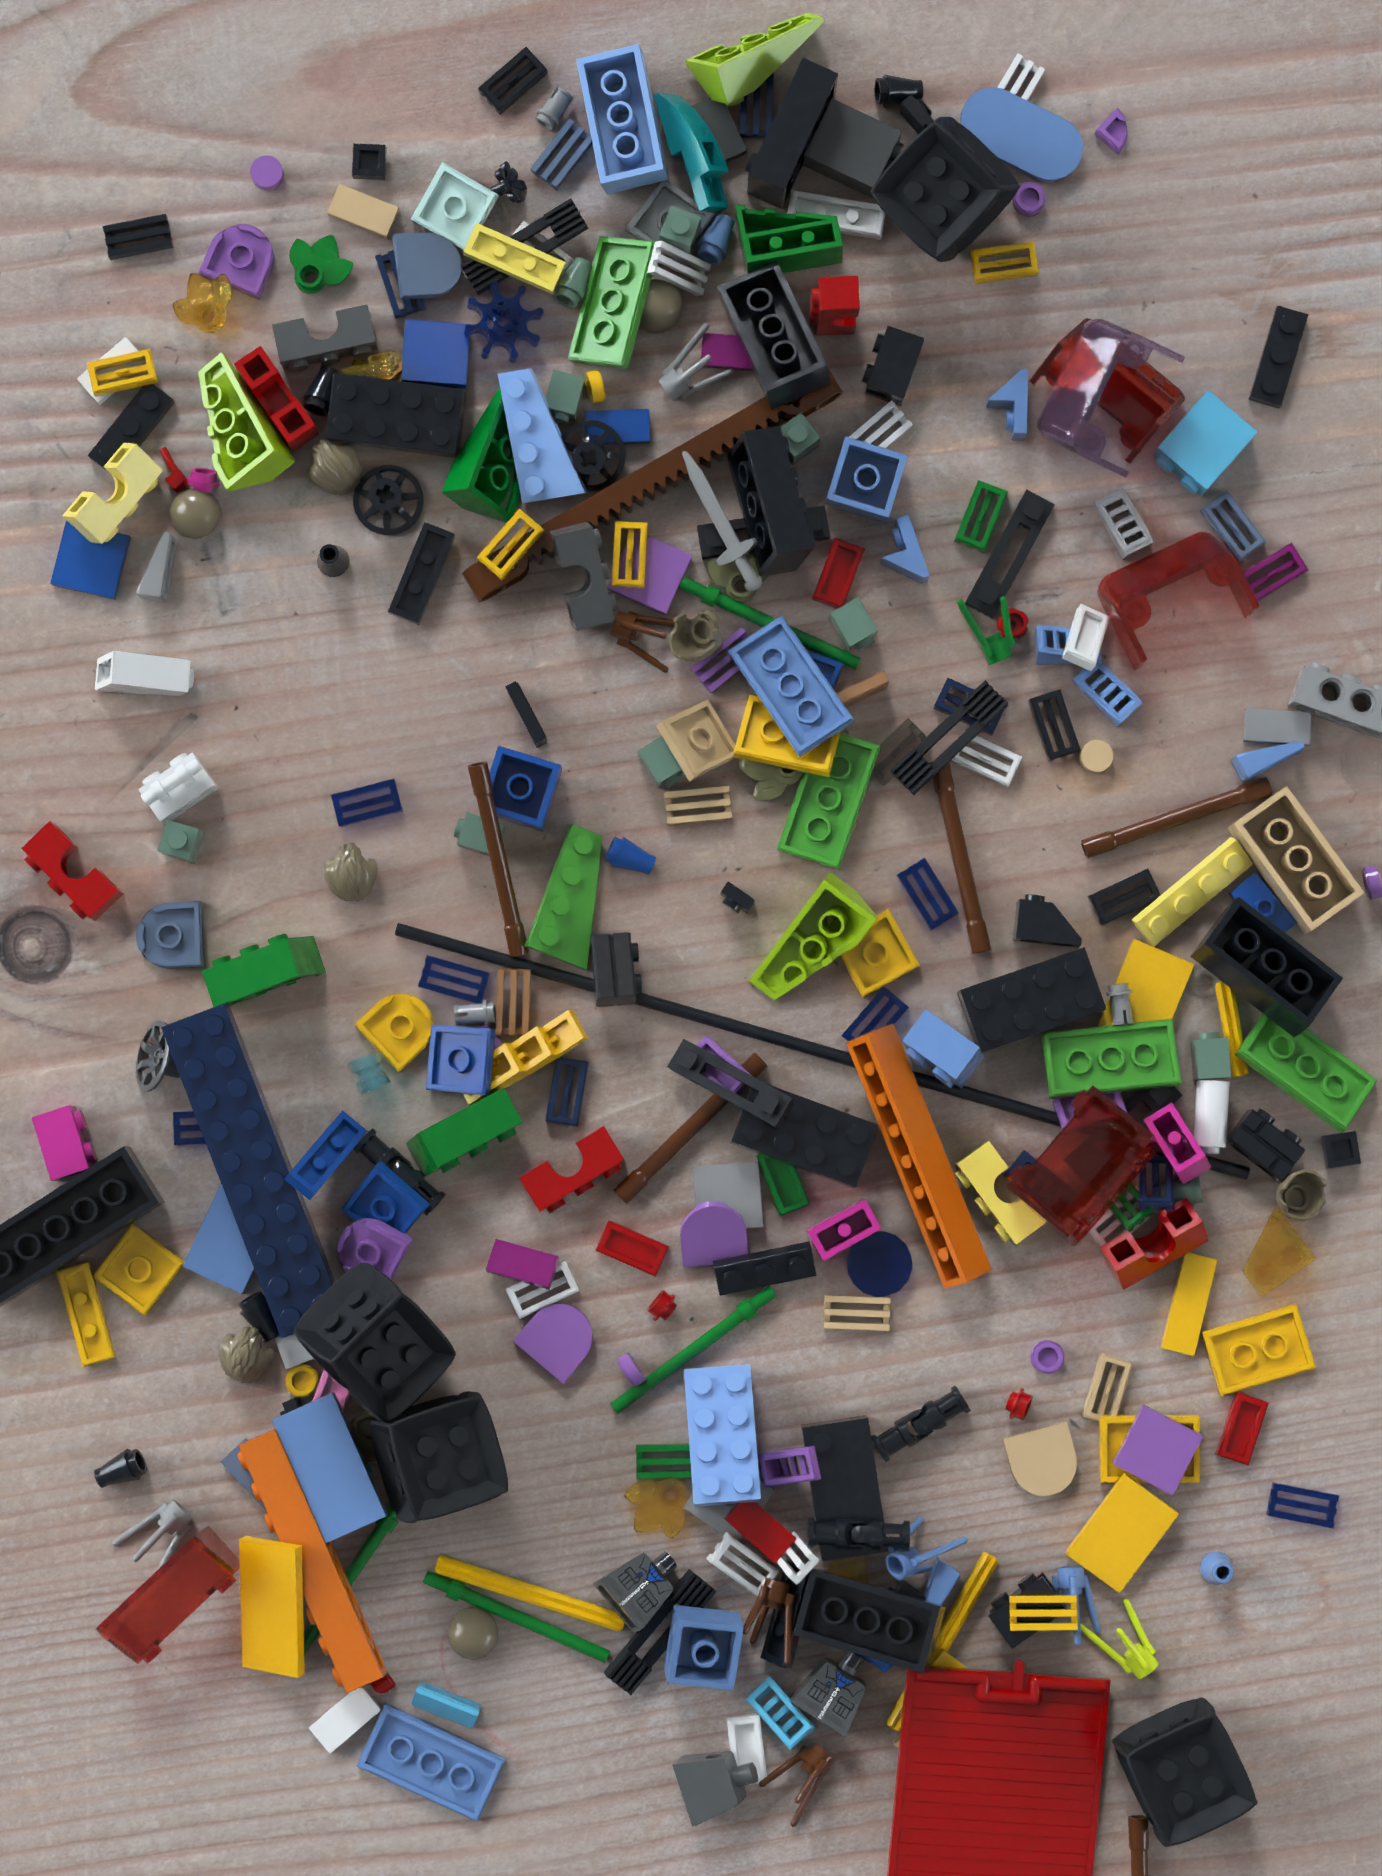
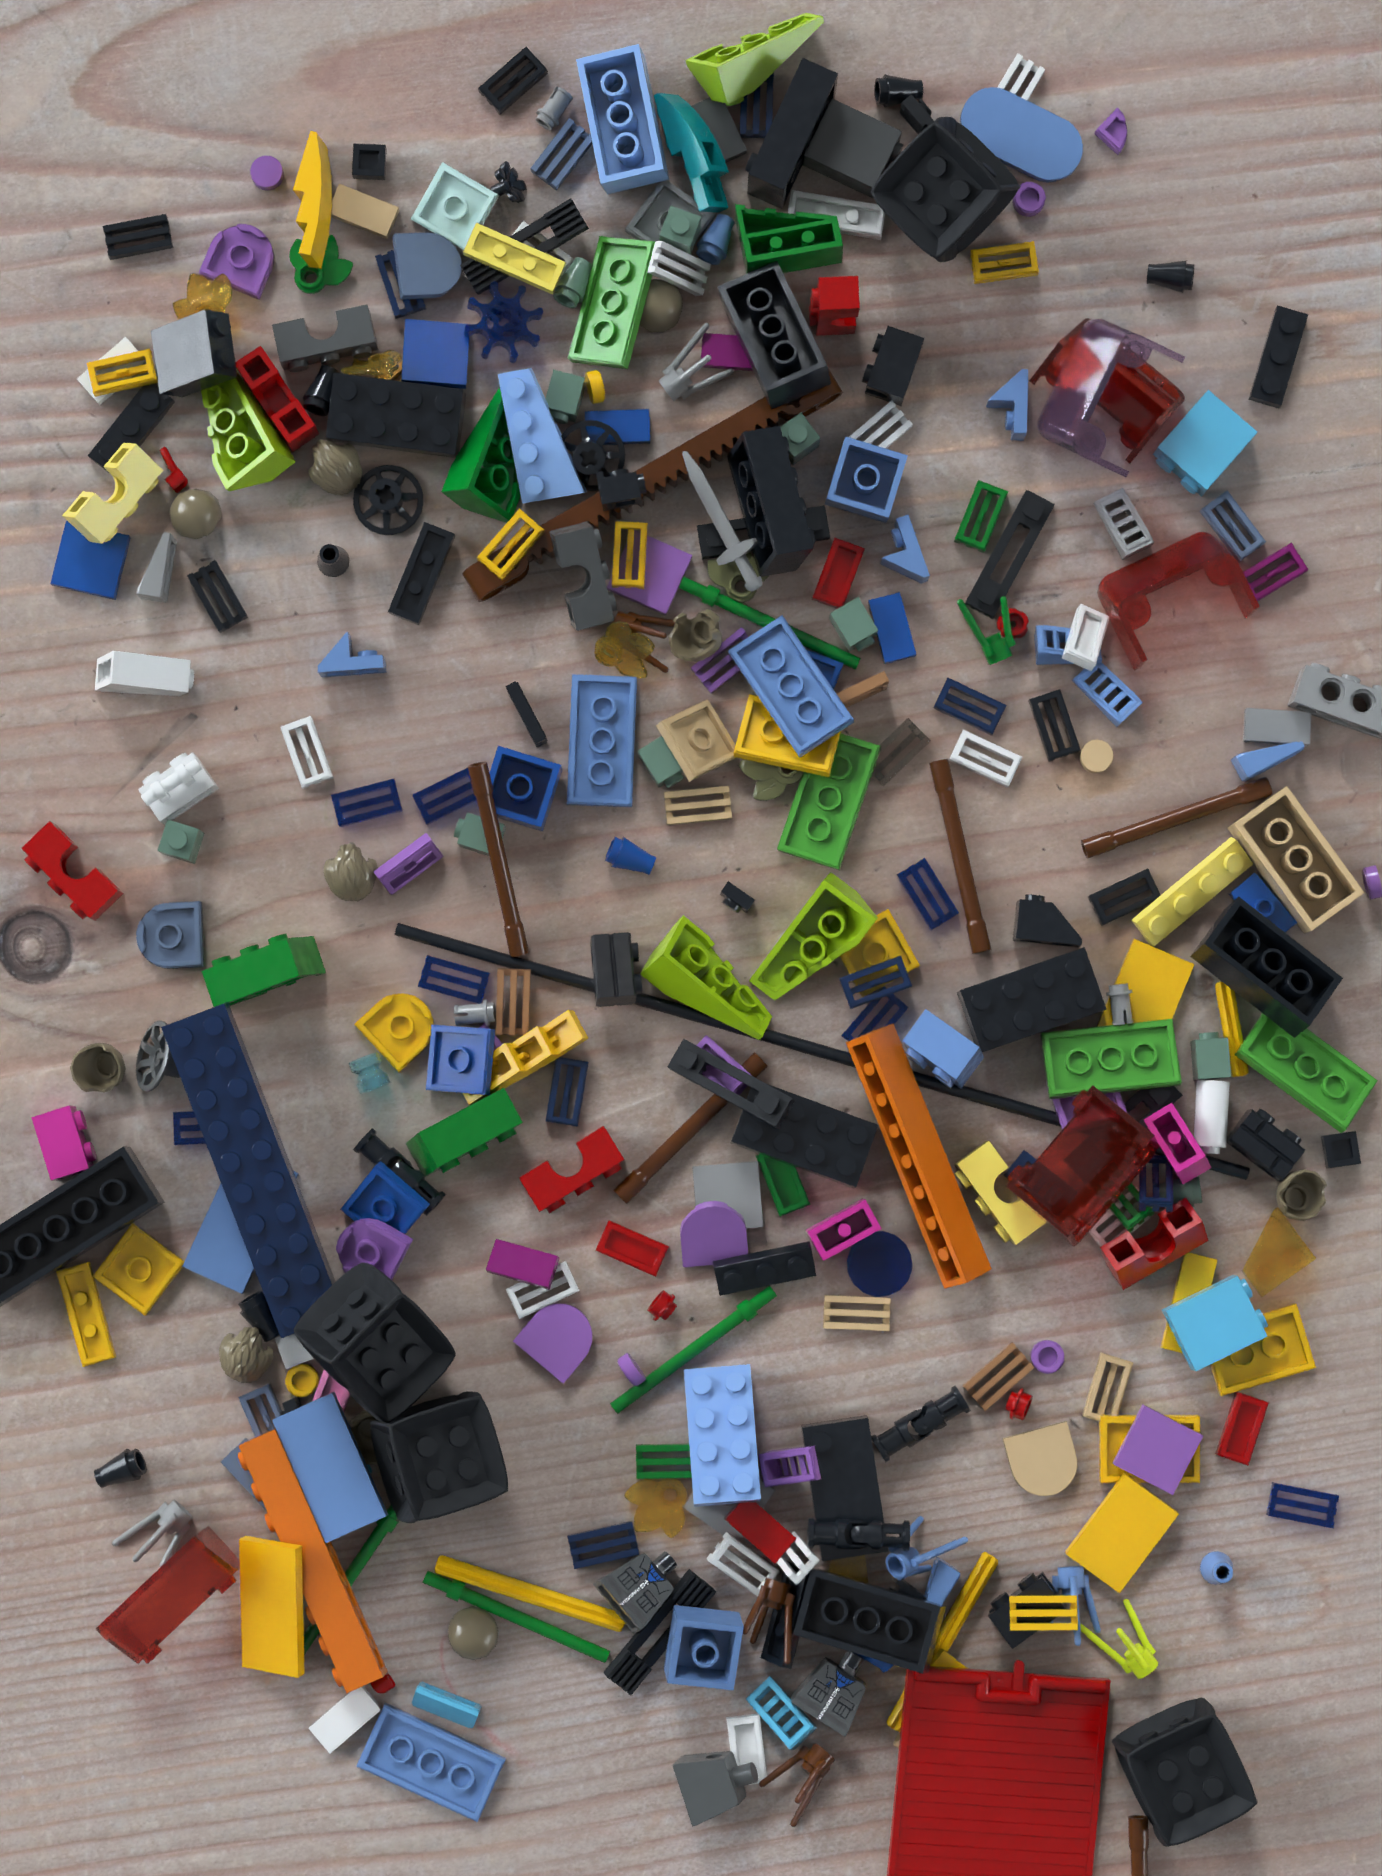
dark pink plate [187,468,220,493] -> none
blue plate [284,1110,368,1200] -> none
bright green wing [525,824,603,970] -> none
black container [890,680,1009,795] -> none
none -> dark tan hair [70,1043,126,1093]
none -> brick [151,309,237,397]
none -> black tile [187,560,248,633]
none -> sand blue tile [238,1384,282,1437]
none -> white tile [280,716,334,789]
none -> yellow slope [293,131,332,269]
none -> medium blue slope [318,632,386,678]
none -> medium lavender tile [374,833,443,895]
none -> clear blue tile [412,768,477,825]
none -> medium blue tile [567,674,637,807]
none -> dark blue tile [567,1521,639,1569]
none -> clear yellow plate [594,621,655,679]
none -> black brick [596,469,647,511]
none -> lime wedge [640,915,772,1040]
none -> dark blue tile [839,956,912,1009]
none -> blue tile [868,592,917,664]
none -> medium nougat tile [962,1342,1035,1411]
none -> black cone [1147,260,1195,293]
none -> medium azure brick [1162,1275,1268,1371]

